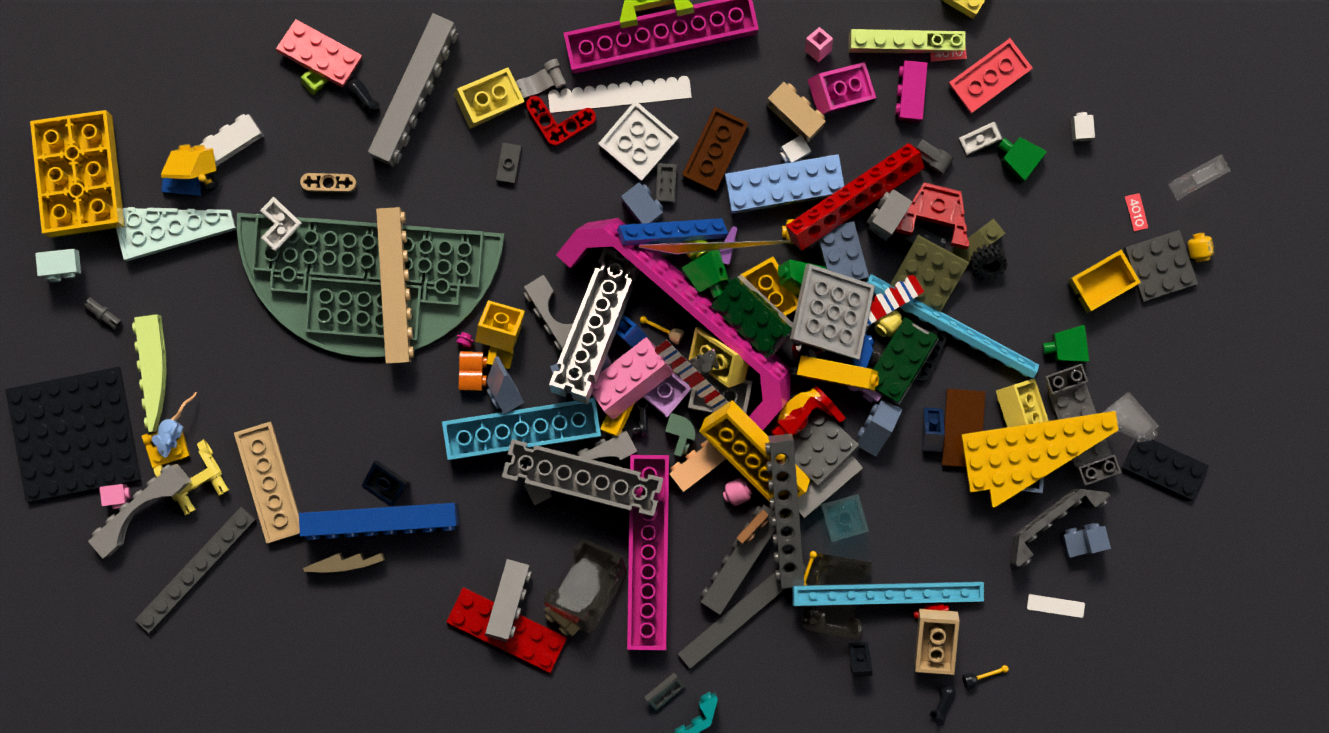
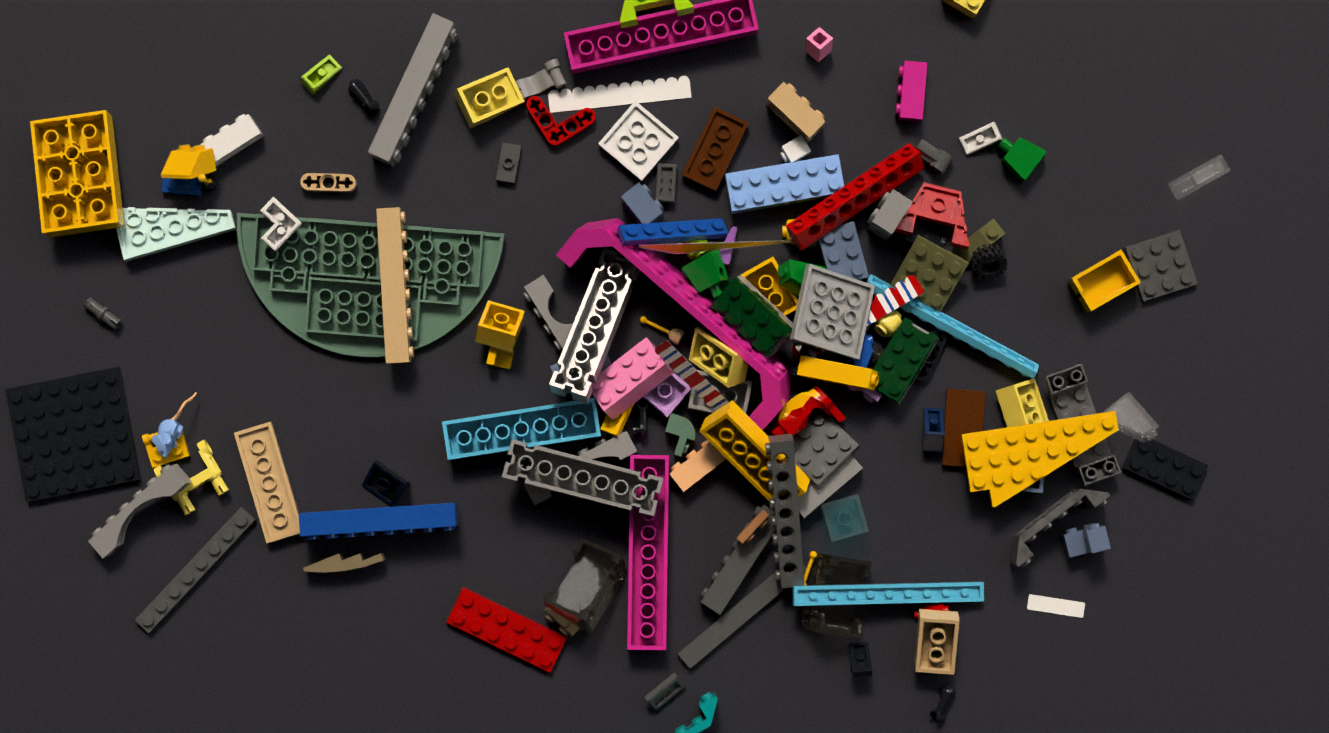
light aqua brick [35,249,81,282] -> none
bright pink brick [100,484,131,509] -> none
yellowish green slope [132,314,167,433] -> none
coral plate [276,19,362,88] -> none
dark pink plate [456,332,474,348] -> none
orange brick [459,351,487,391] -> none
light grey brick [485,559,531,642] -> none
sand blue slope [486,356,524,414] -> none
blue slope [616,314,649,348] -> none
dark grey animal [674,349,719,376] -> none
bright pink head [723,478,753,506] -> none
dark pink slope [808,62,876,115] -> none
yellowish green slope [849,29,965,53] -> none
sand blue brick [856,398,902,456] -> none
coral sticker [930,46,967,62] -> none
coral plate [948,38,1033,114] -> none
hinge [962,665,1009,689] -> none
green torso [1042,325,1089,363] -> none
white brick [1071,112,1095,142] -> none
coral sticker [1125,193,1148,231] -> none
yellow head [1187,233,1214,262] -> none

